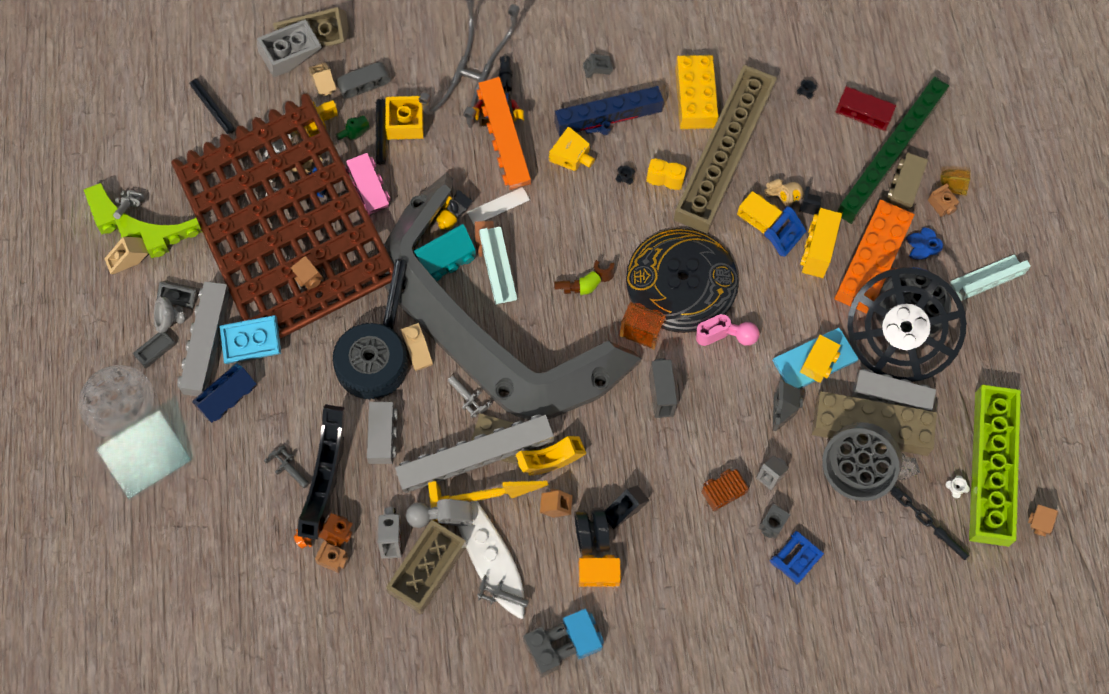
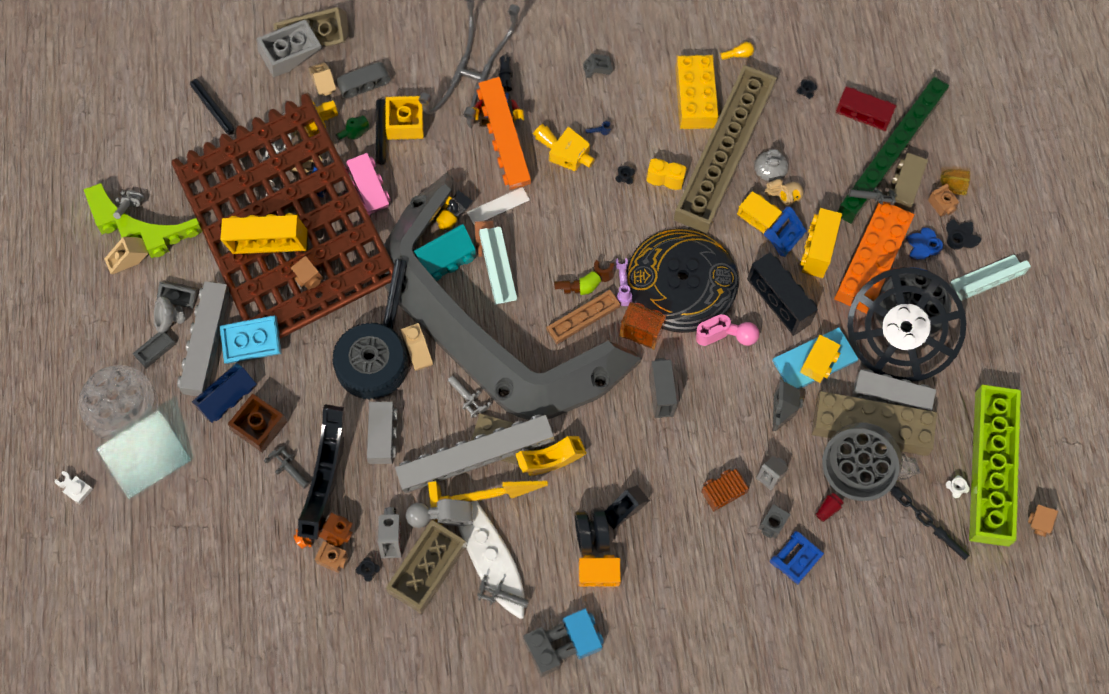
medium nougat brick [540,489,573,518] -> none
dark blue brick [554,86,664,137] -> none
black panel [799,186,822,215] -> none
none -> white plate [54,471,93,505]
none -> yellow brick [221,213,307,254]
none -> reddish brown brick [228,393,287,453]
none -> black plate [356,557,380,582]
none -> yellow cone [533,124,558,149]
none -> medium nougat plate [546,290,620,344]
none -> lavender brick [616,258,632,306]
none -> yellow piece [720,42,754,60]
none -> black brick [747,252,818,336]
none -> light grey hair [754,149,788,182]
none -> dark red cone [815,492,844,522]
none -> dark grey piece [848,188,896,206]
none -> black plate [946,219,982,250]

